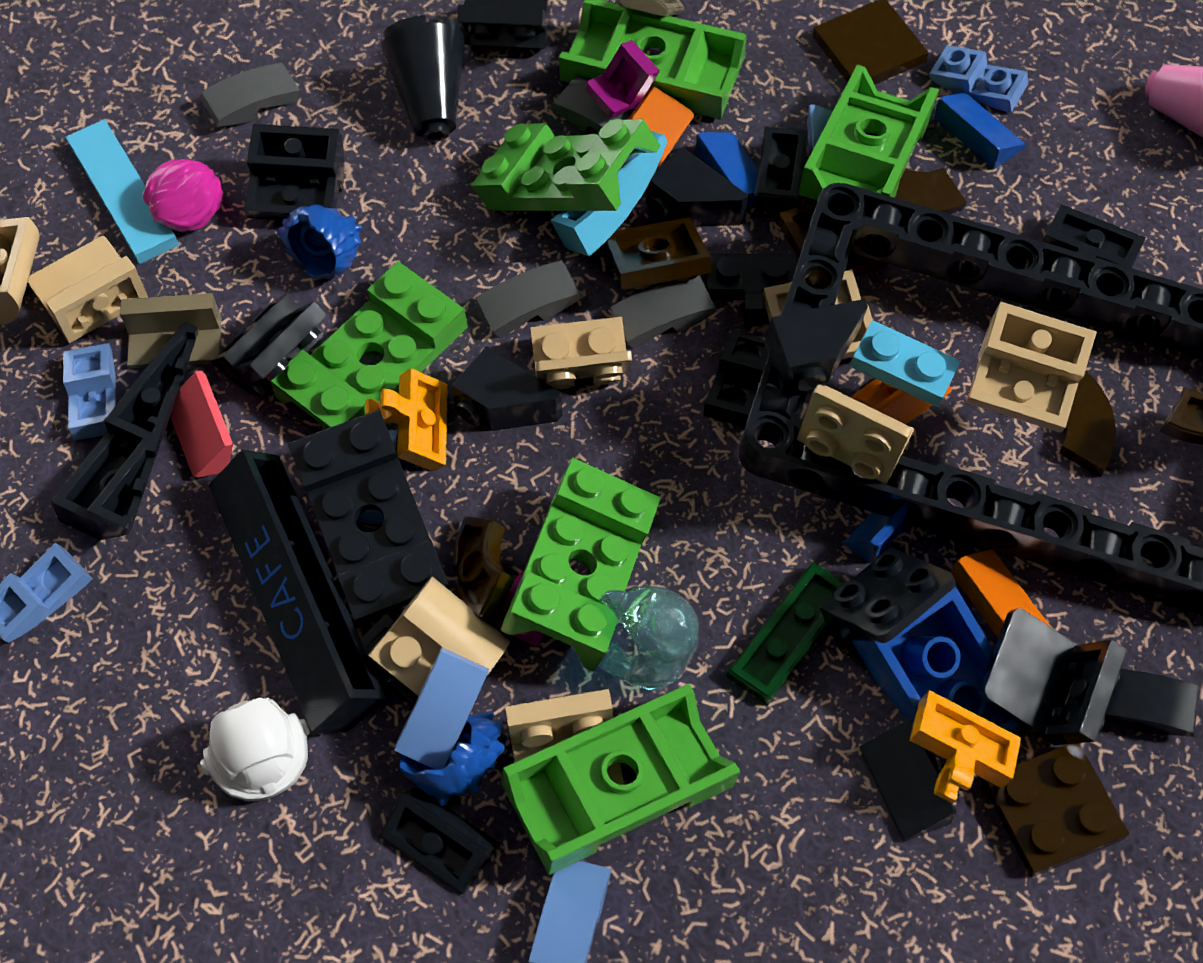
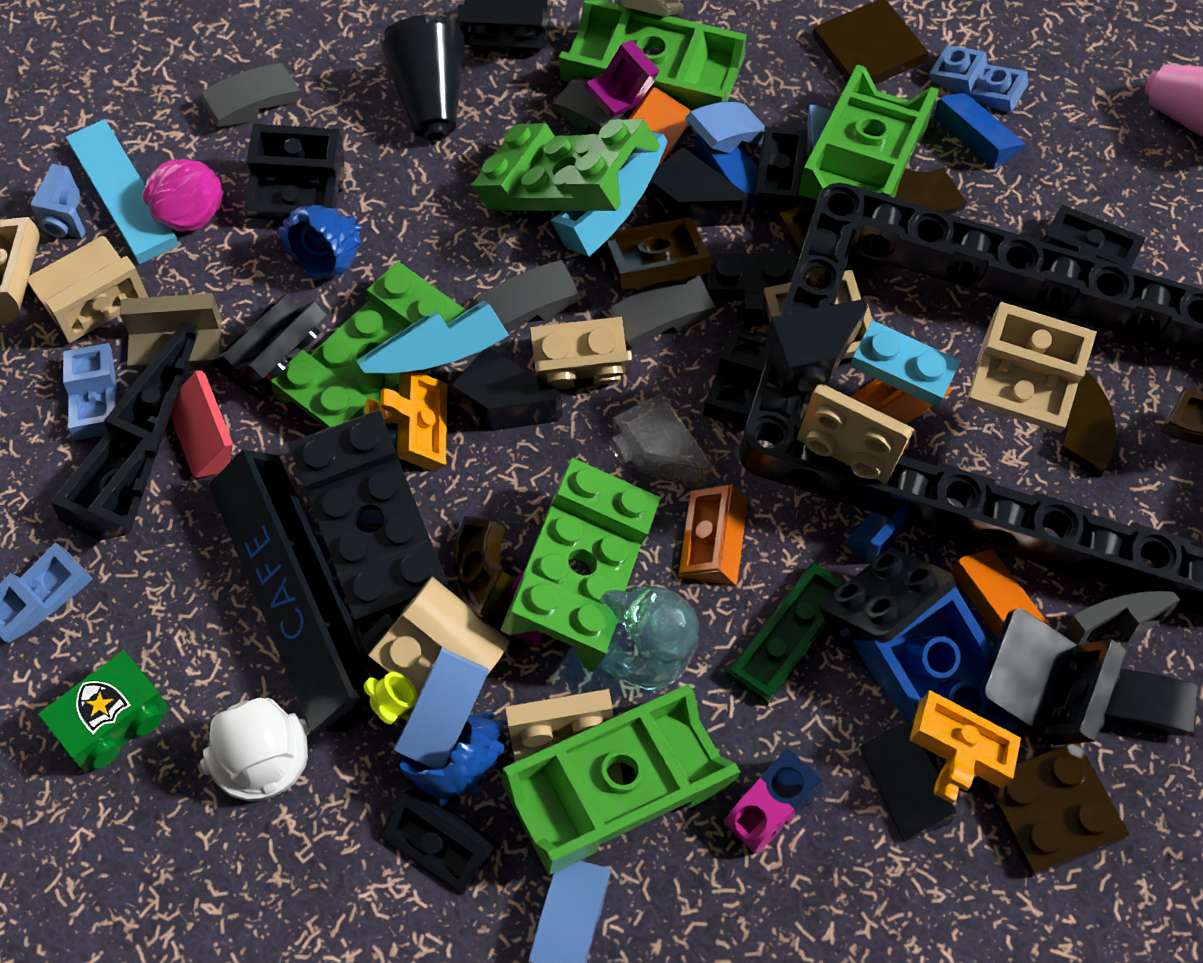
none -> medium blue bracket [30,164,86,239]
none -> green brick [38,650,170,774]
none -> medium azure slope [357,300,509,373]
none -> neon yellow plate [364,672,418,724]
none -> clear slope [610,393,712,489]
none -> orange slope [678,484,748,585]
none -> medium blue slope [685,102,765,154]
none -> leg [724,747,823,854]
none -> dark grey slope [1063,591,1180,645]

